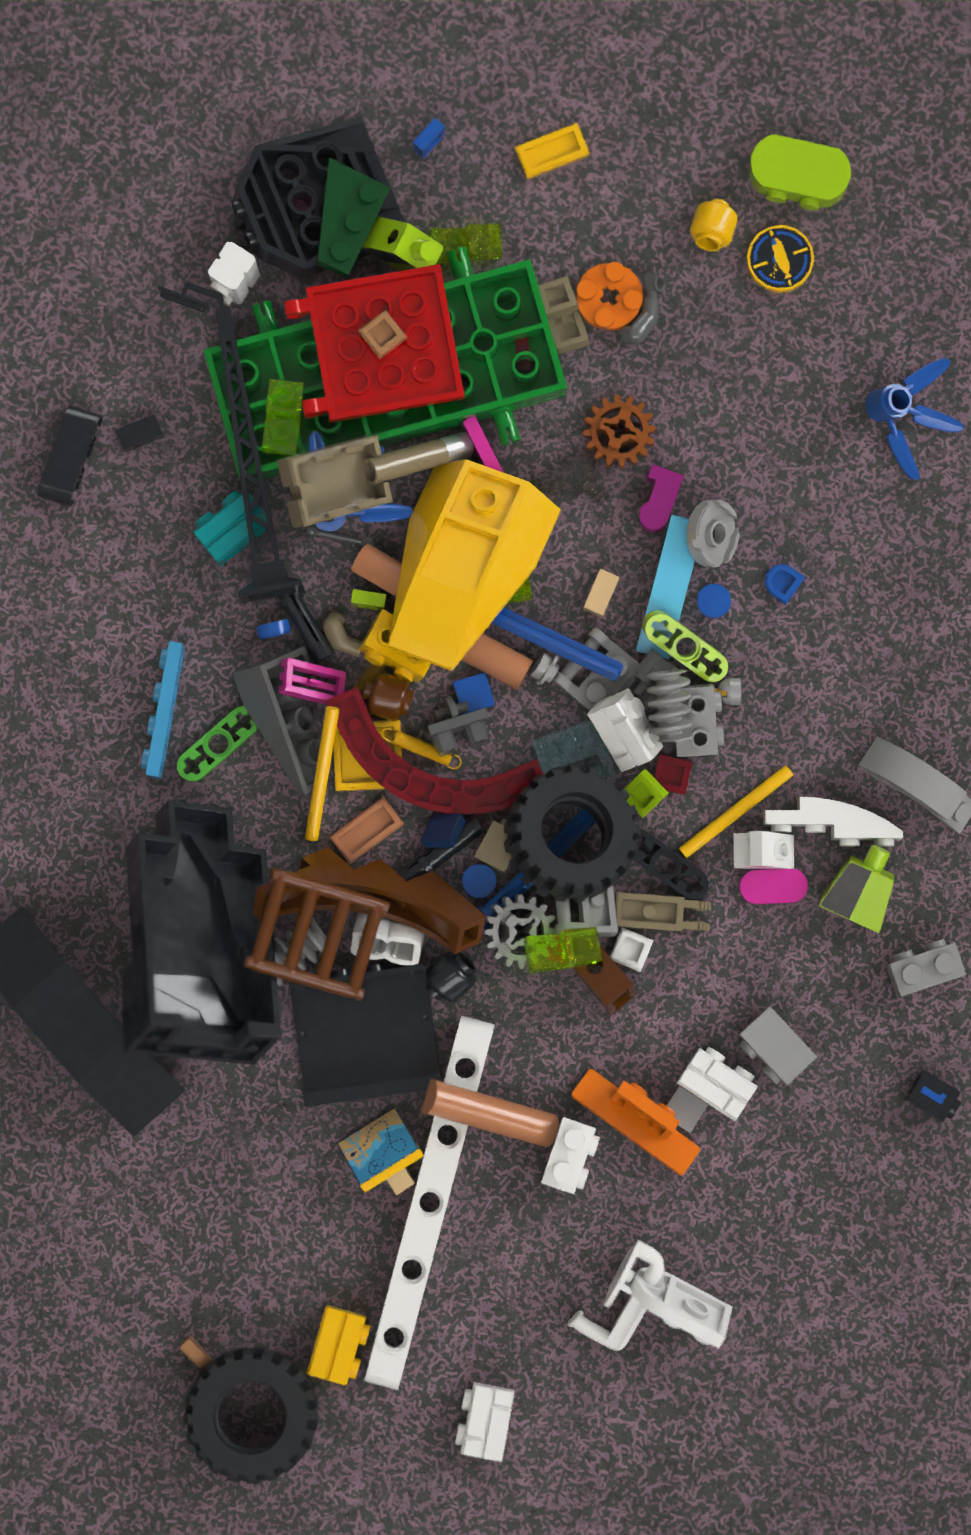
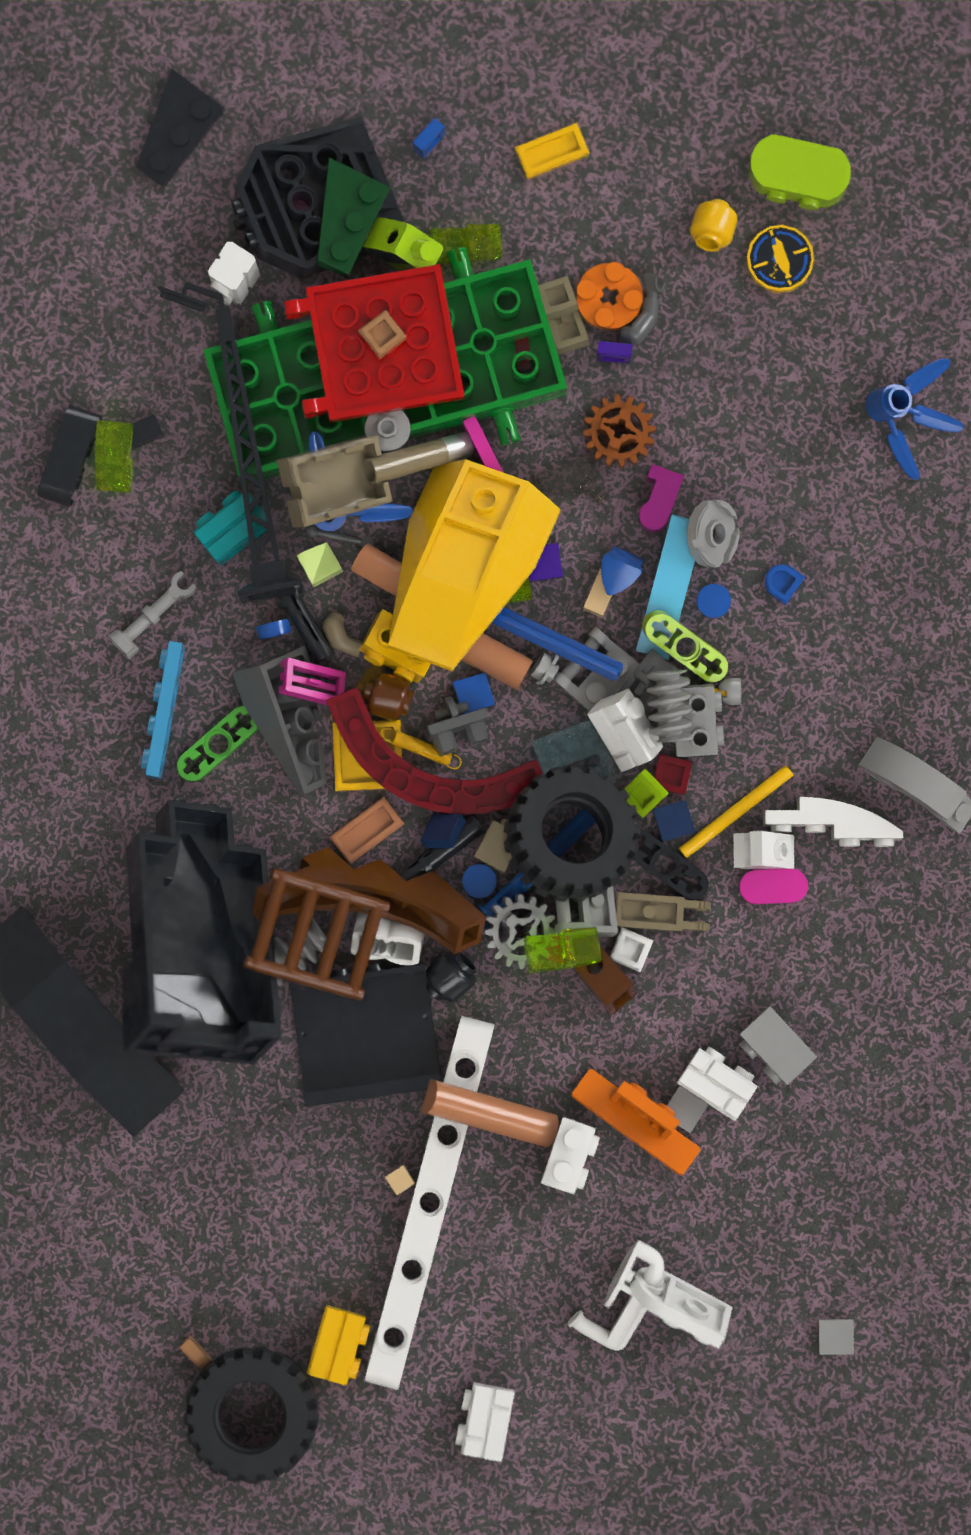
clear neon green slope [262,379,304,456] -> none
yellow bar [305,706,339,841] -> none
tile [337,1107,424,1192] -> none
lime tile [351,589,388,611] -> none
lime torso [819,844,894,933] -> none
light grey brick [886,939,966,998] -> none
black brick [904,1071,961,1122] -> none
none -> clear neon green slope [95,420,134,493]
none -> light grey piece [108,571,196,659]
none -> black wing [137,69,225,188]
none -> yellowish green slope [296,542,343,588]
none -> light grey piece [365,410,411,452]
none -> dark purple tile [529,543,563,583]
none -> dark purple tile [597,341,632,364]
none -> blue tile [601,546,644,596]
none -> dark blue tile [653,800,695,842]
none -> light grey tile [818,1319,854,1355]

